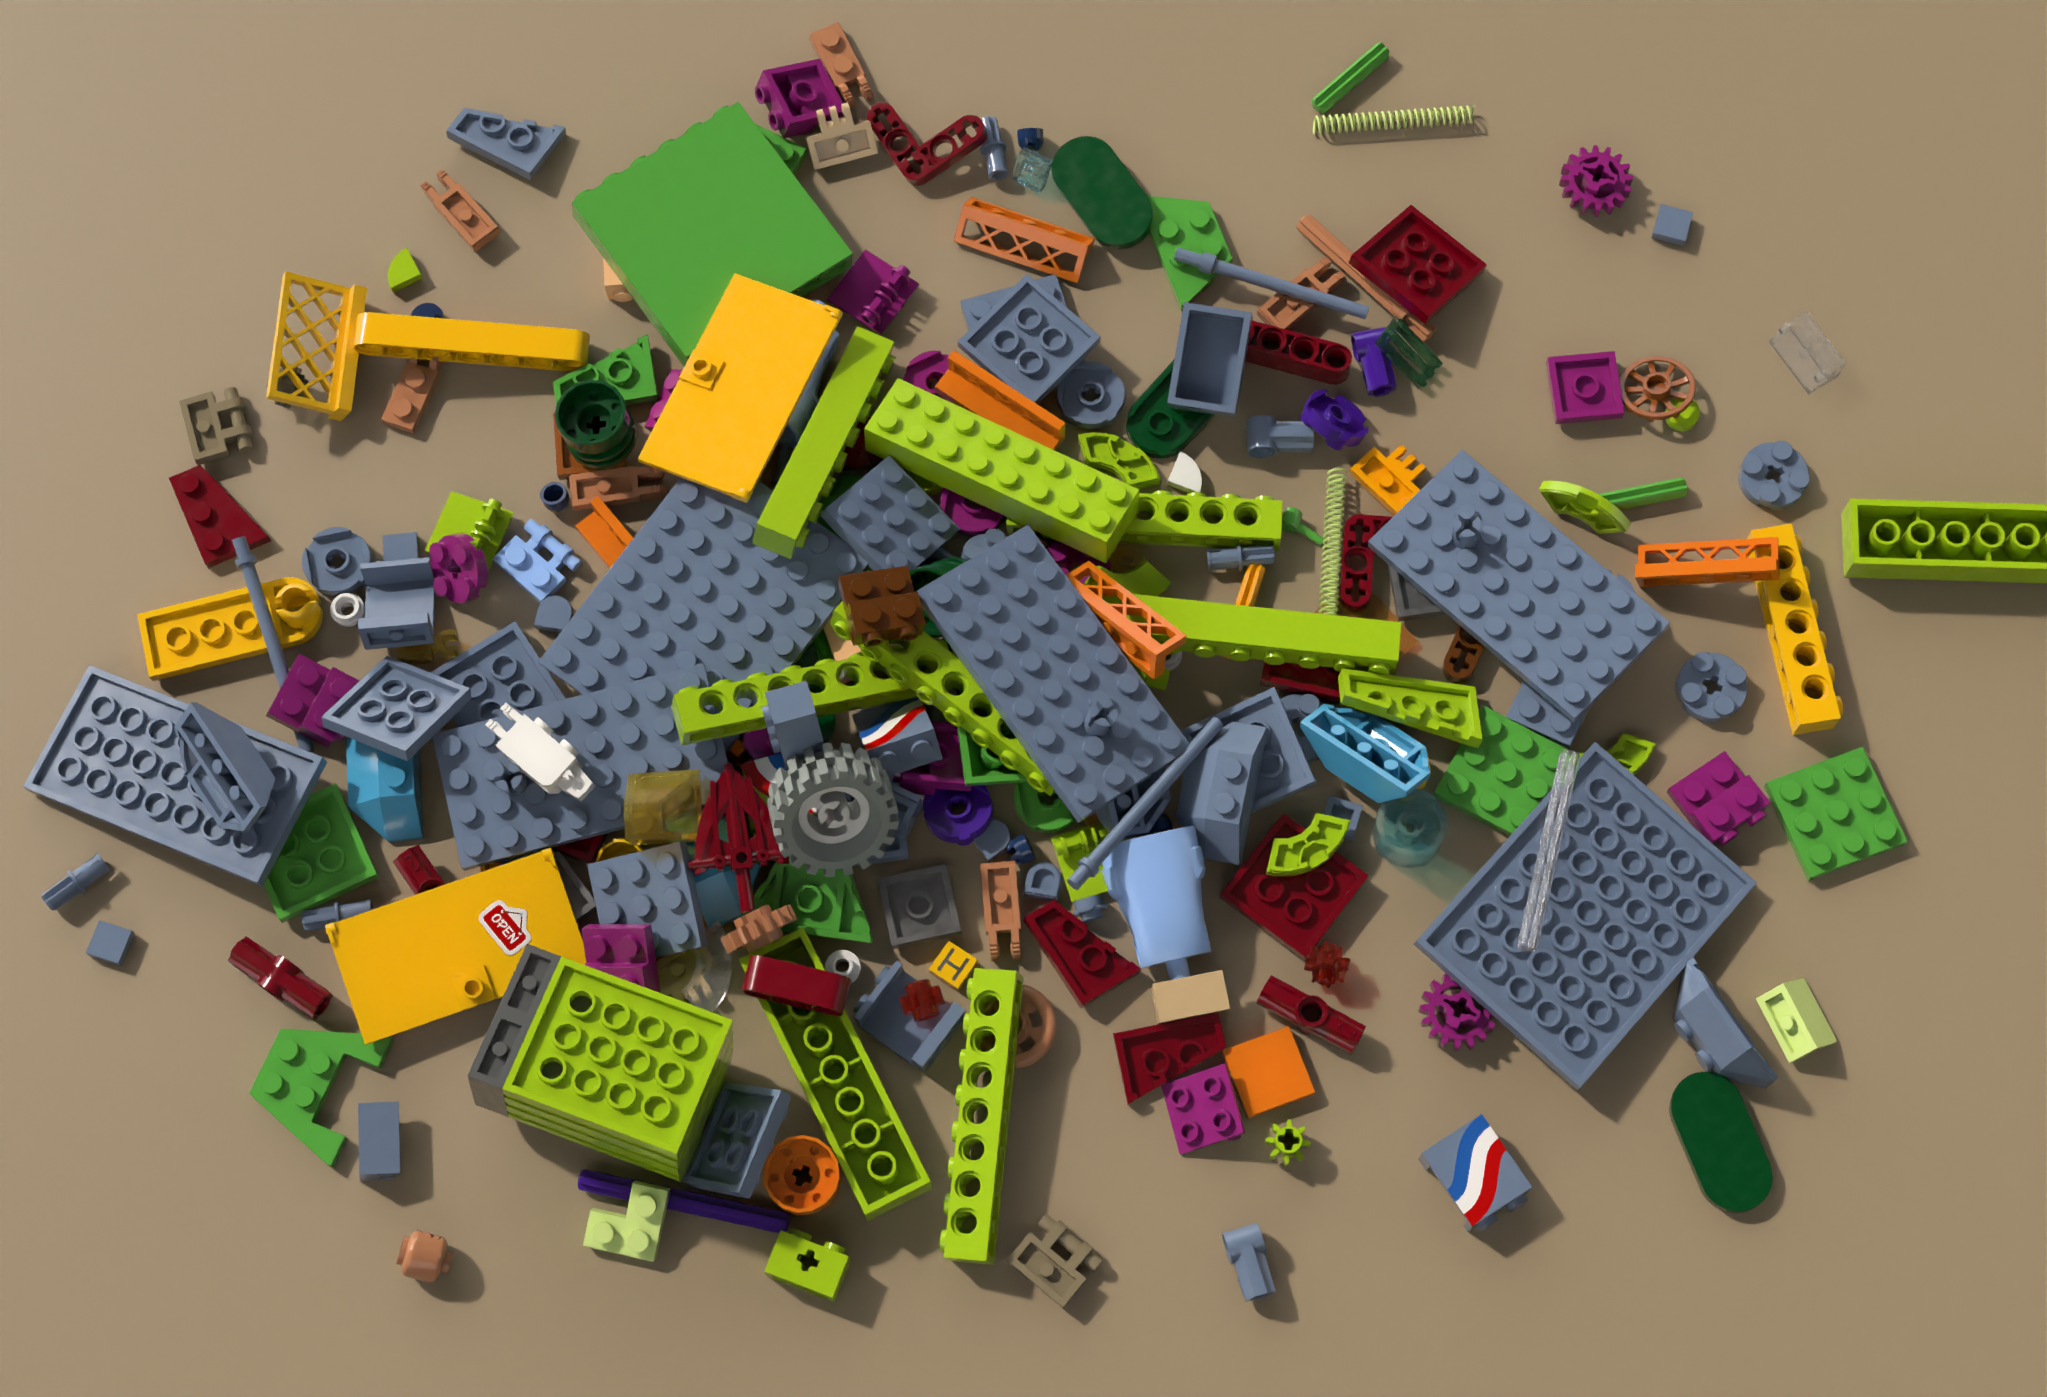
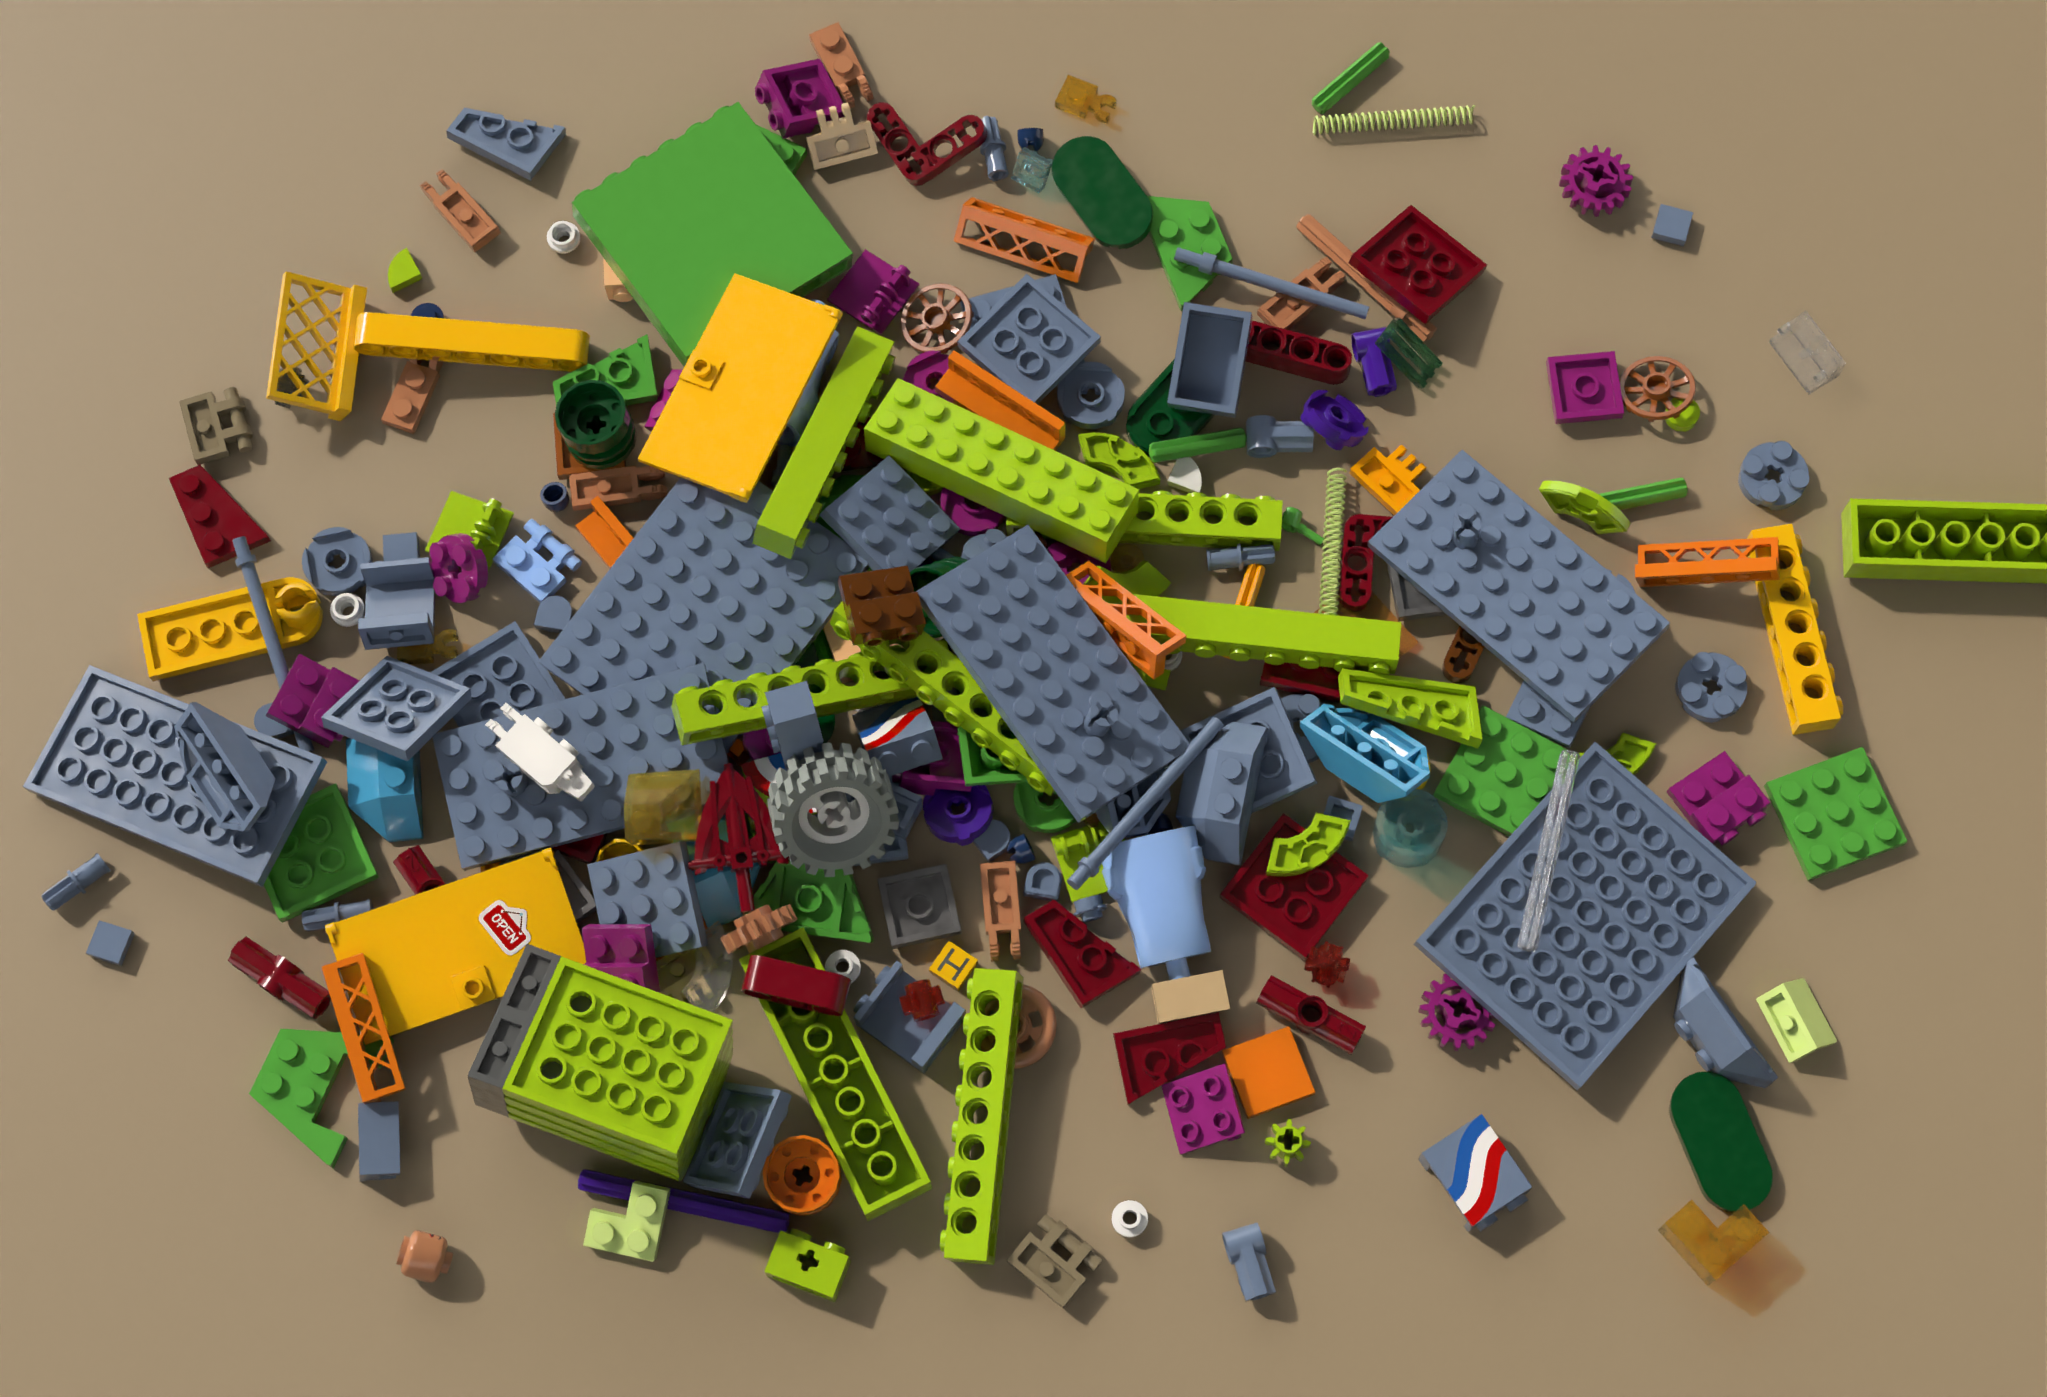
none -> sand blue tile [254,703,294,739]
none -> orange fence [321,953,406,1104]
none -> white plate [547,221,580,254]
none -> wheel [901,283,974,354]
none -> clear yellow plate [1055,75,1117,123]
none -> white plate [1112,1200,1148,1238]
none -> bright green axle [1149,428,1247,463]
none -> clear yellow brick [1658,1200,1770,1286]

